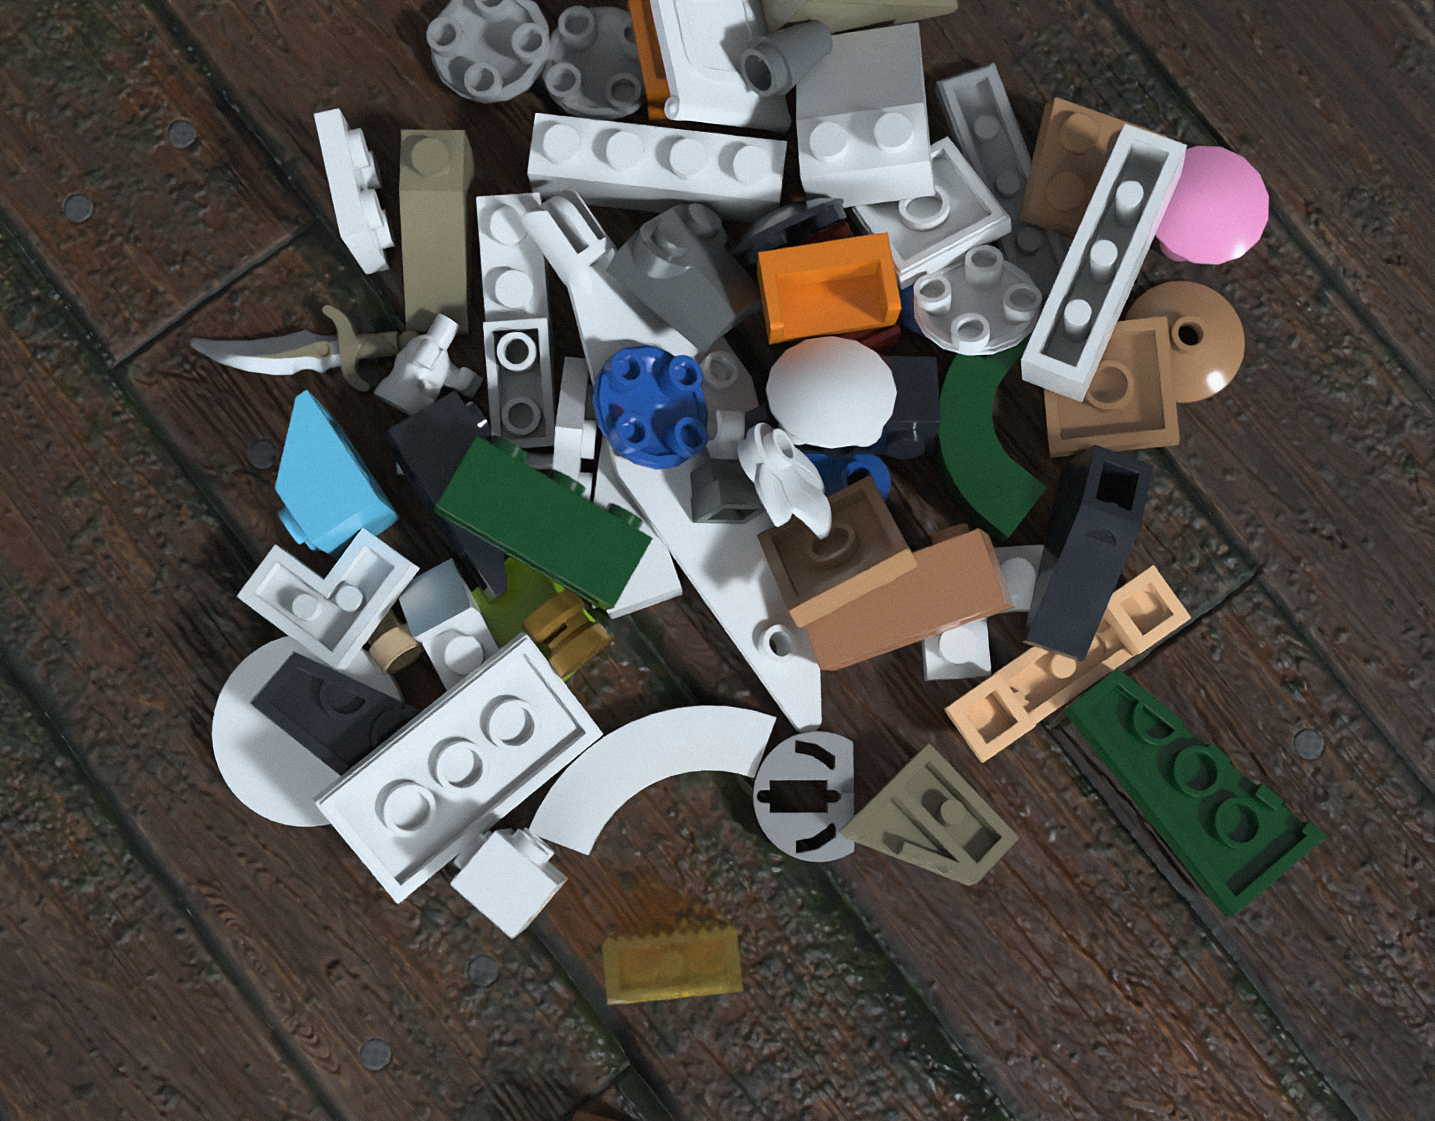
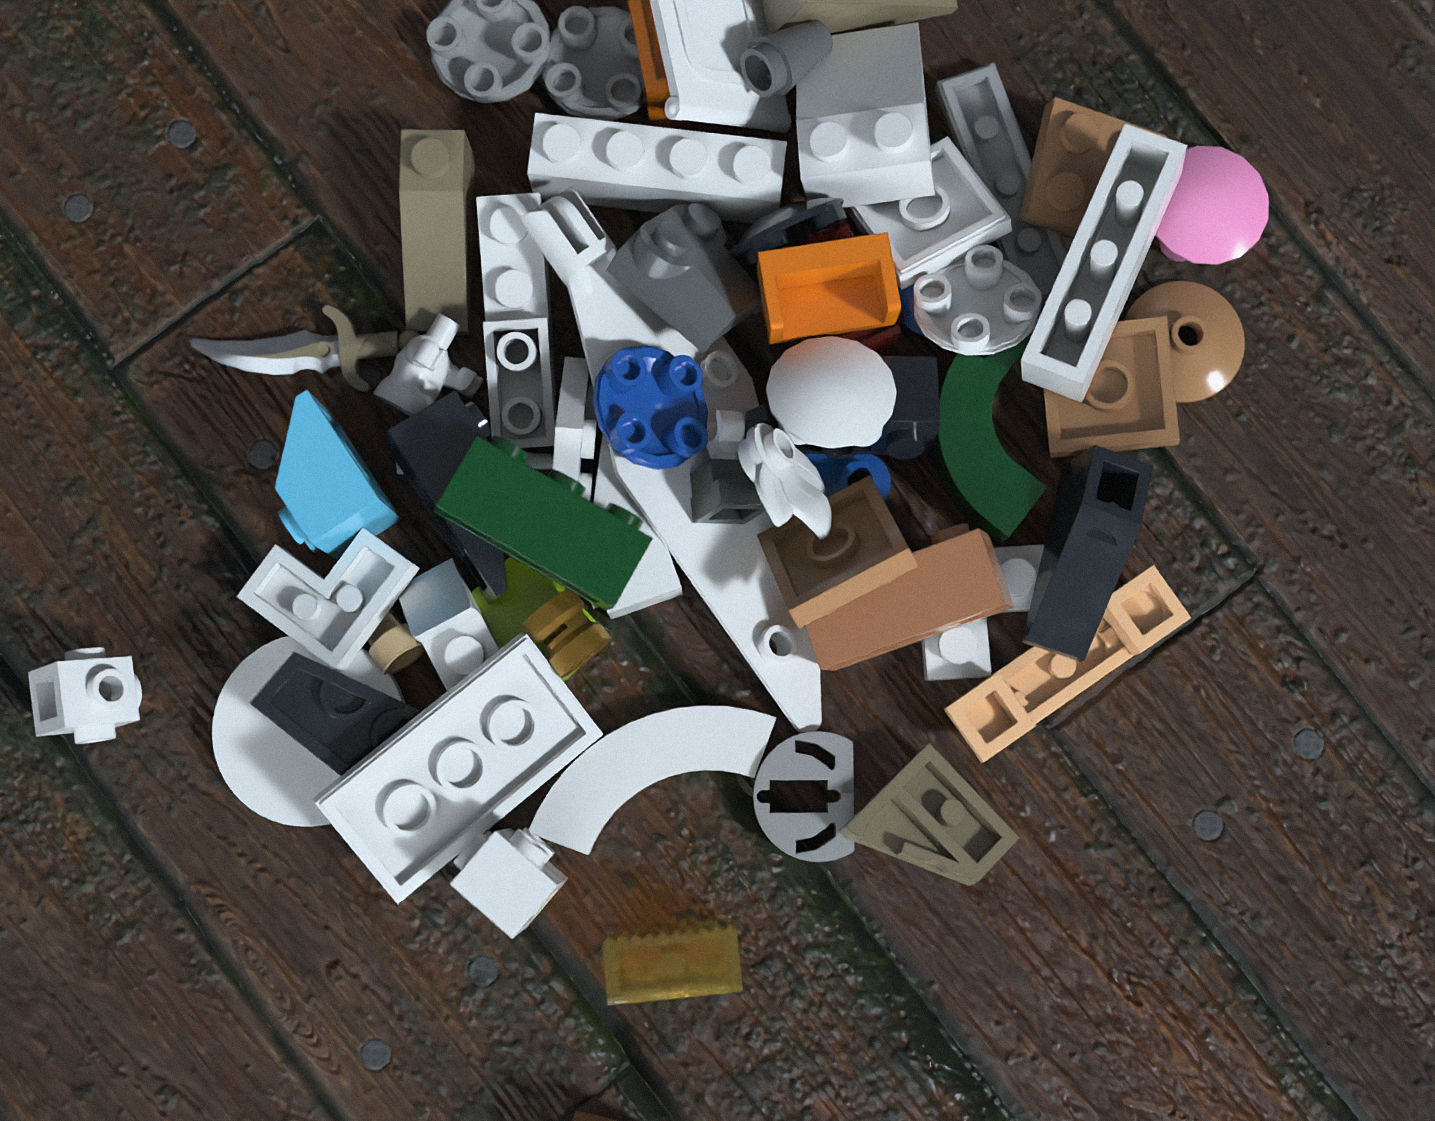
white plate [314,108,395,274] -> none
dark green wing [1062,668,1327,917] -> none
none -> white brick [28,647,142,744]

